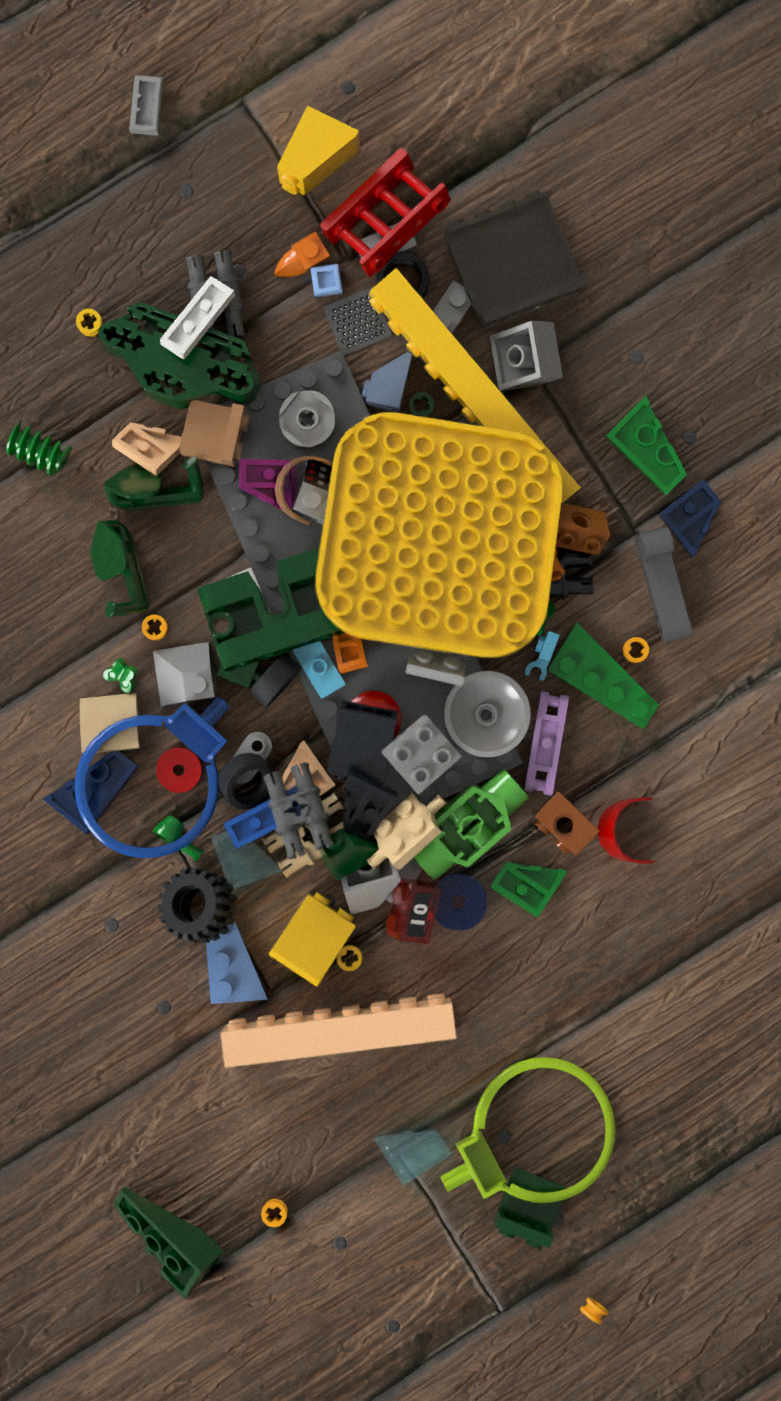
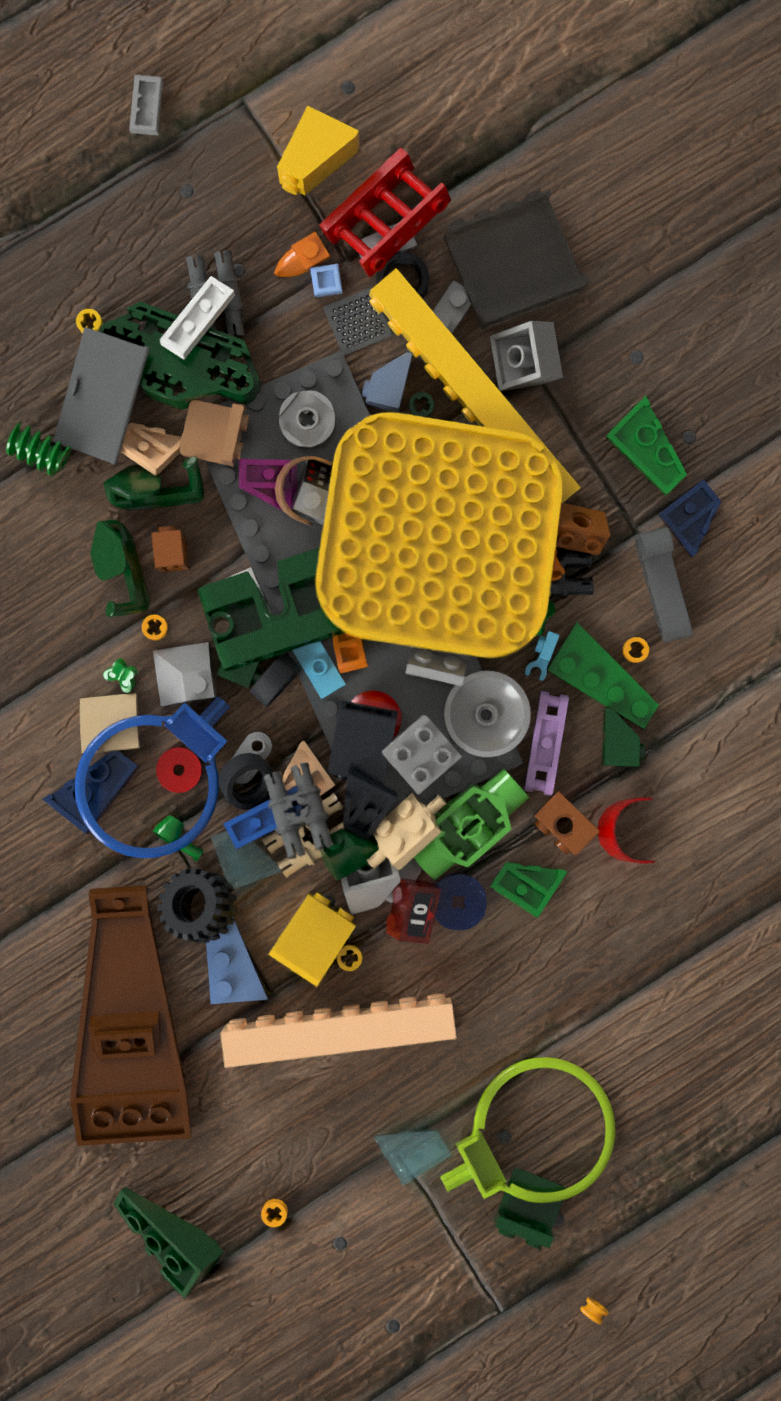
none -> dark grey container [53,327,149,465]
none -> reddish brown wing [70,885,192,1146]
none -> dark orange brick [152,526,189,573]
none -> dark green slope [602,708,645,766]

